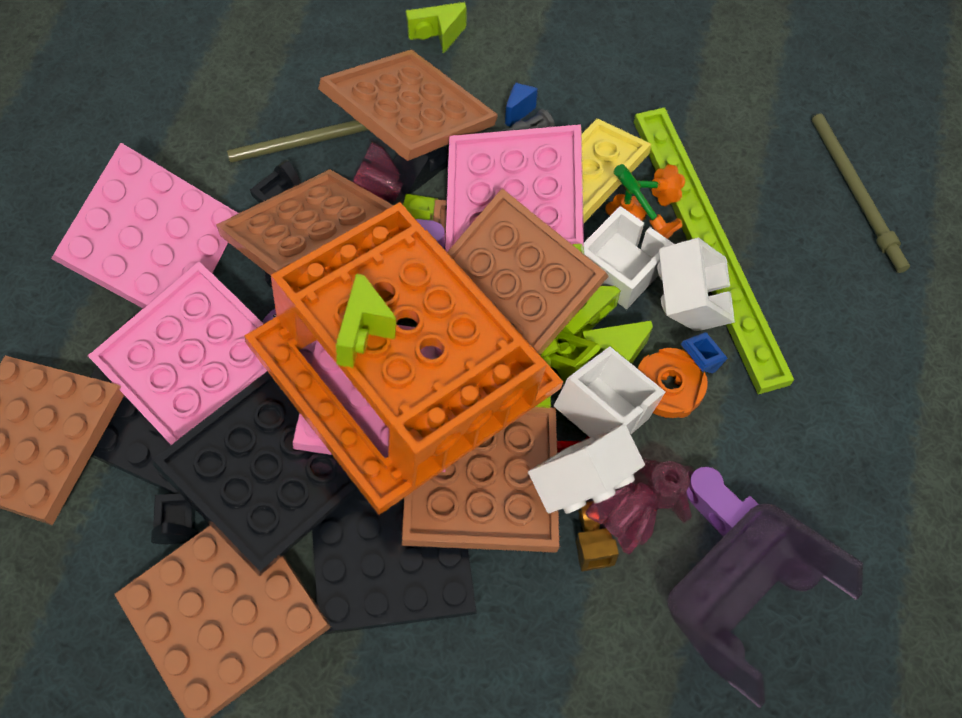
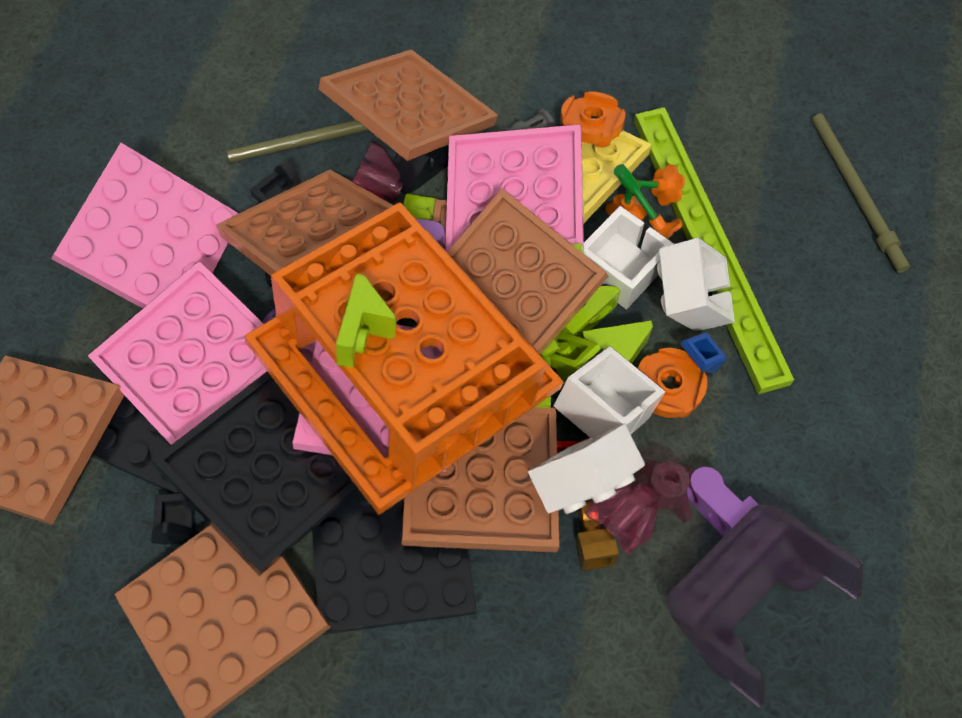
lime slope [406,2,466,53] -> none
blue slope [505,83,538,127] -> none
none -> orange plate [560,92,625,148]

